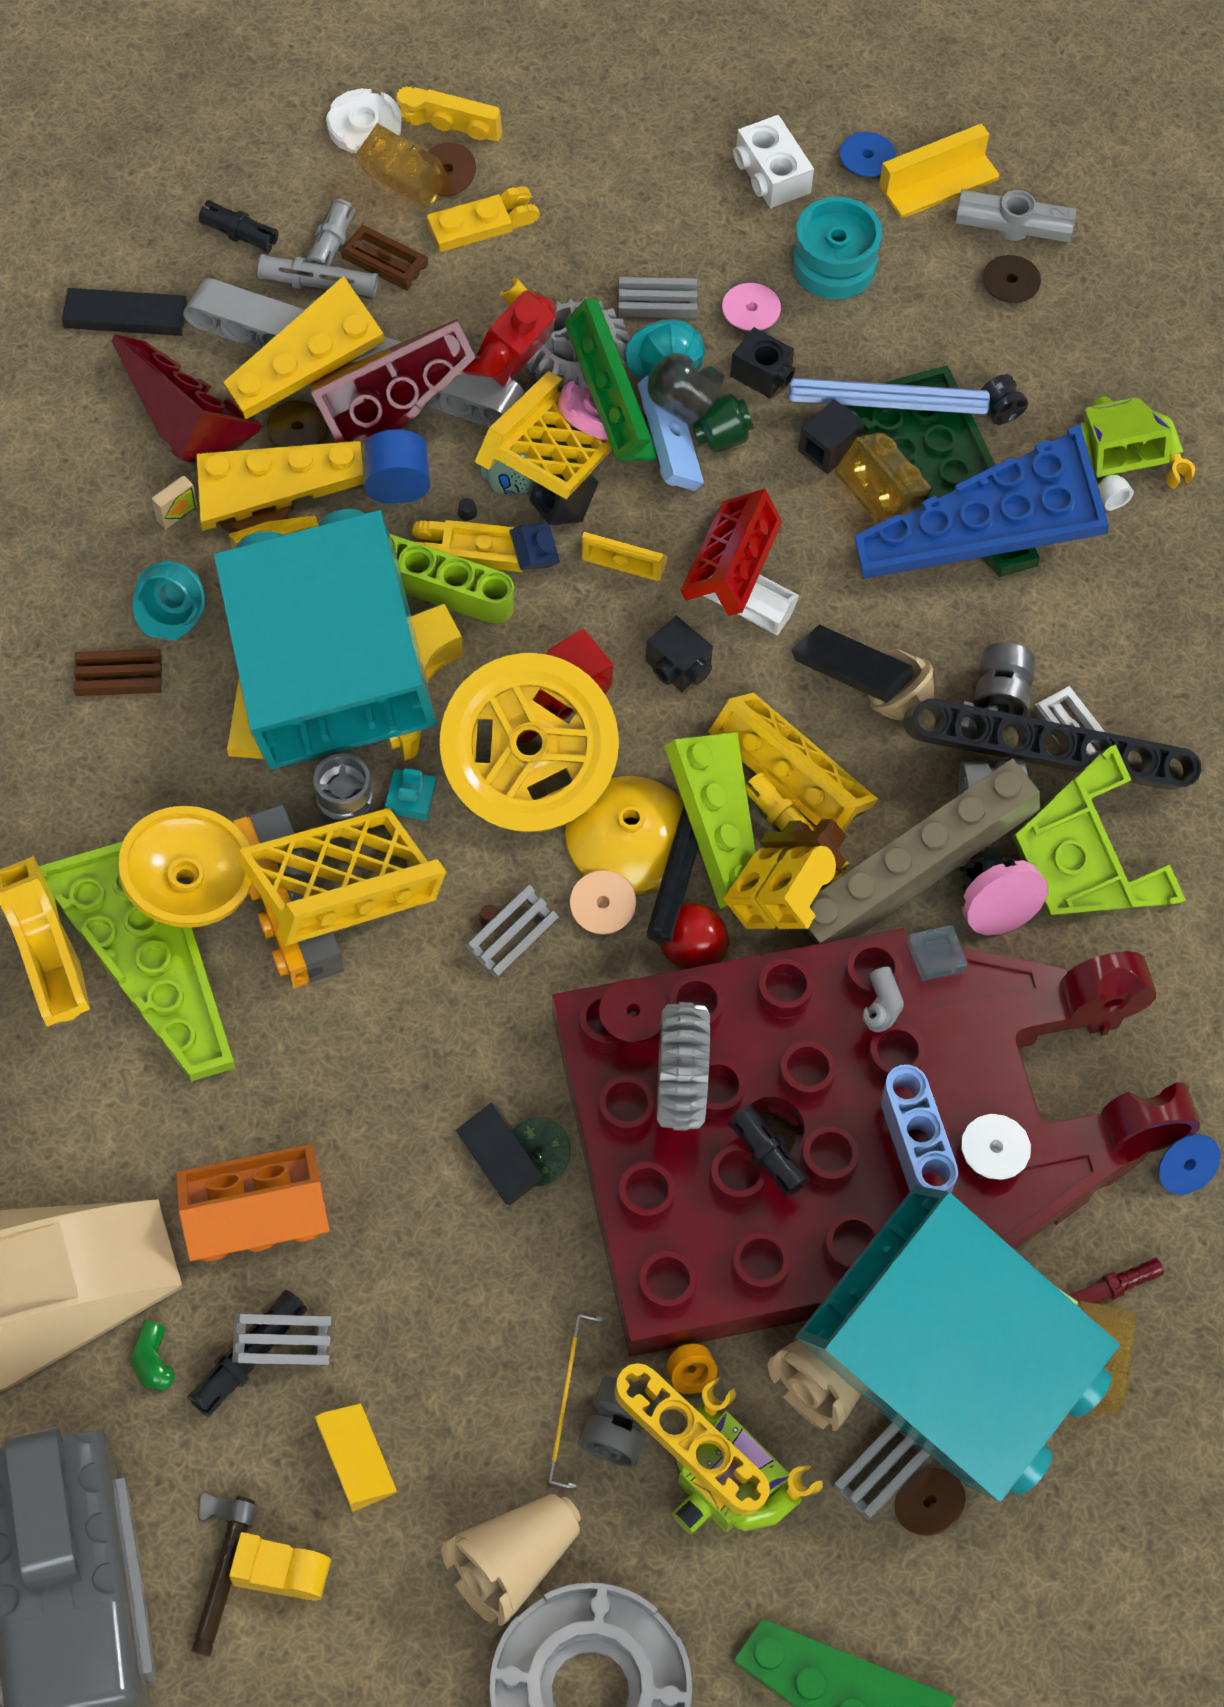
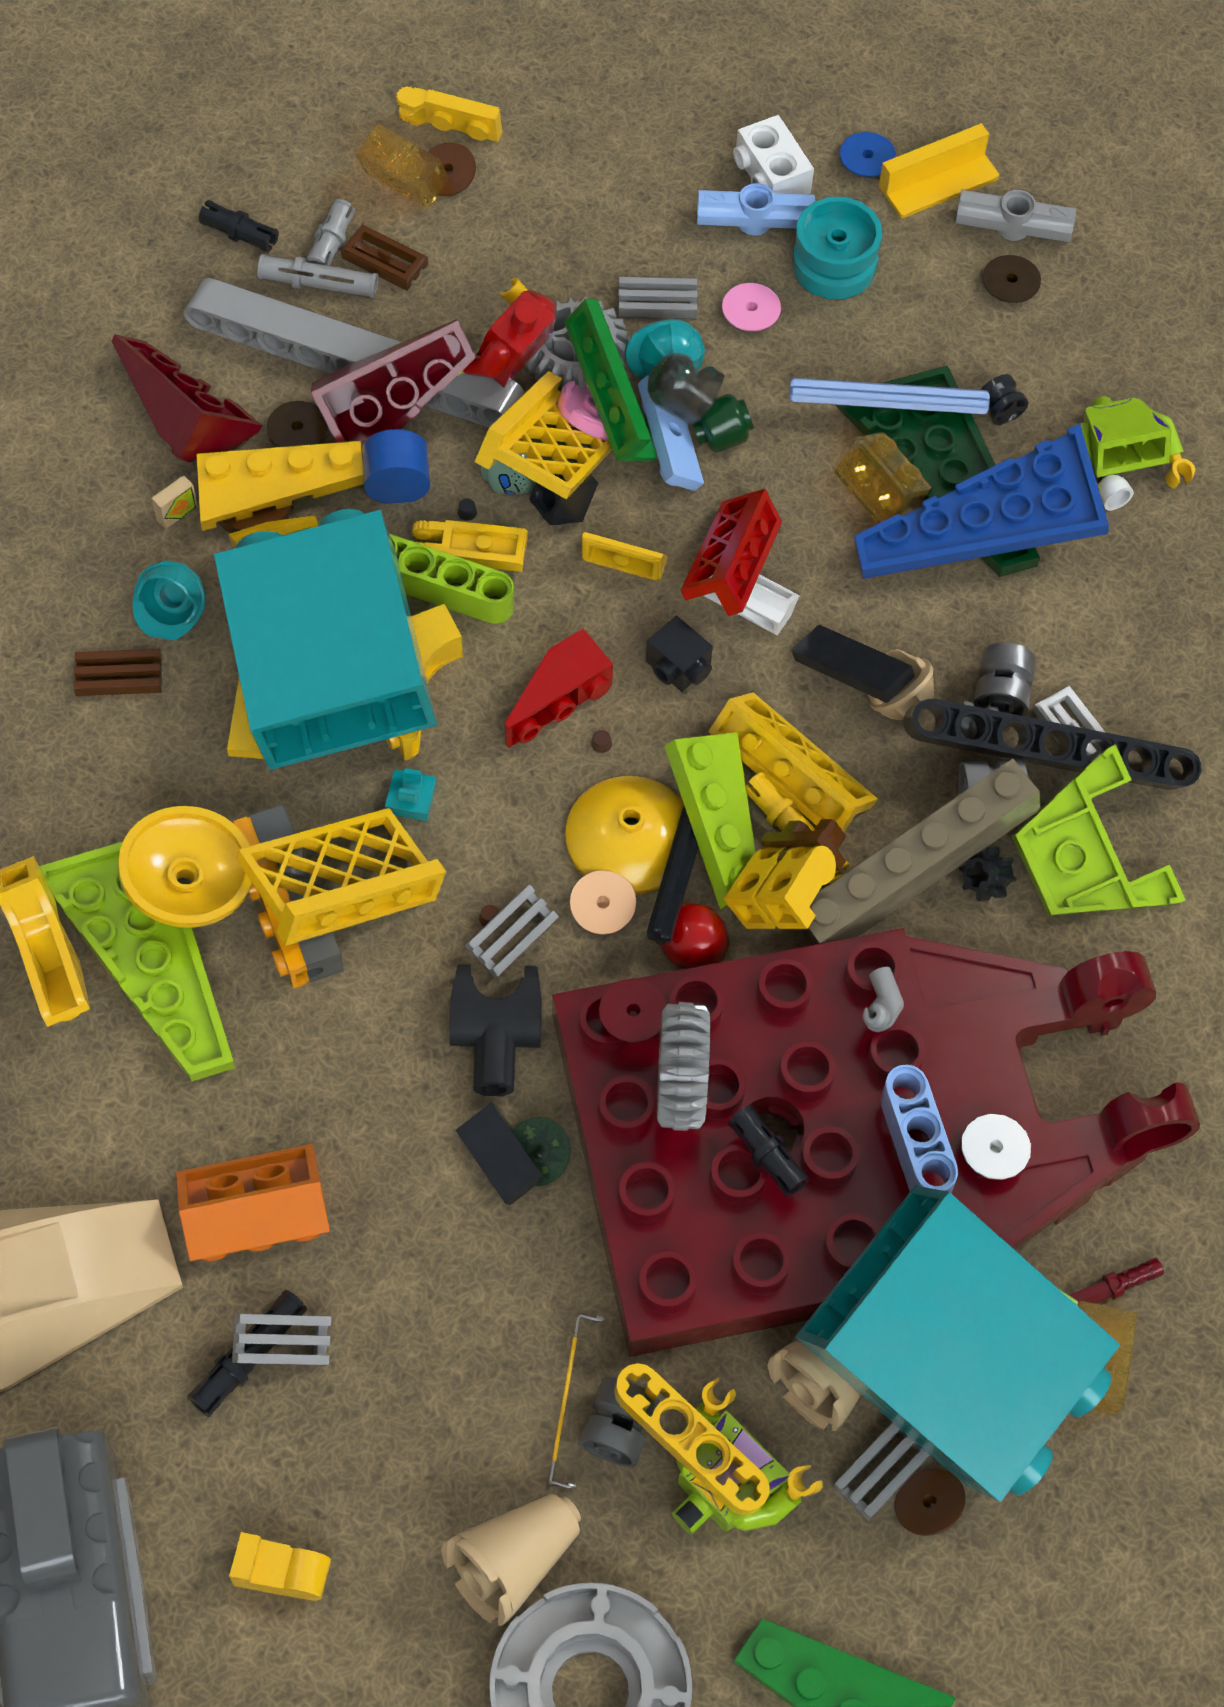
black tile [62,288,187,336] -> none
green arm [131,1321,175,1391] -> none
dark brown piece [191,1492,257,1656] -> none
yellow wing [224,276,386,419] -> none
flat silver wheel [313,753,374,825] -> none
yellow slope [315,1403,398,1512] -> none
white tile [326,88,402,155] -> none
yellow hinge [426,185,540,252] -> none
yellow gear [440,653,619,832] -> none
dark blue plate [509,523,560,570] -> none
light orange tile [666,1344,718,1395] -> none
black brick [730,327,795,398] -> none
black brick [798,399,864,475] -> none
clear light blue tile [907,925,968,981] -> none
bright pink tile [961,860,1048,936] -> none
blue piece [1158,1134,1221,1195] -> none
none -> black connector [450,964,542,1097]
none -> light blue piece [697,183,815,236]

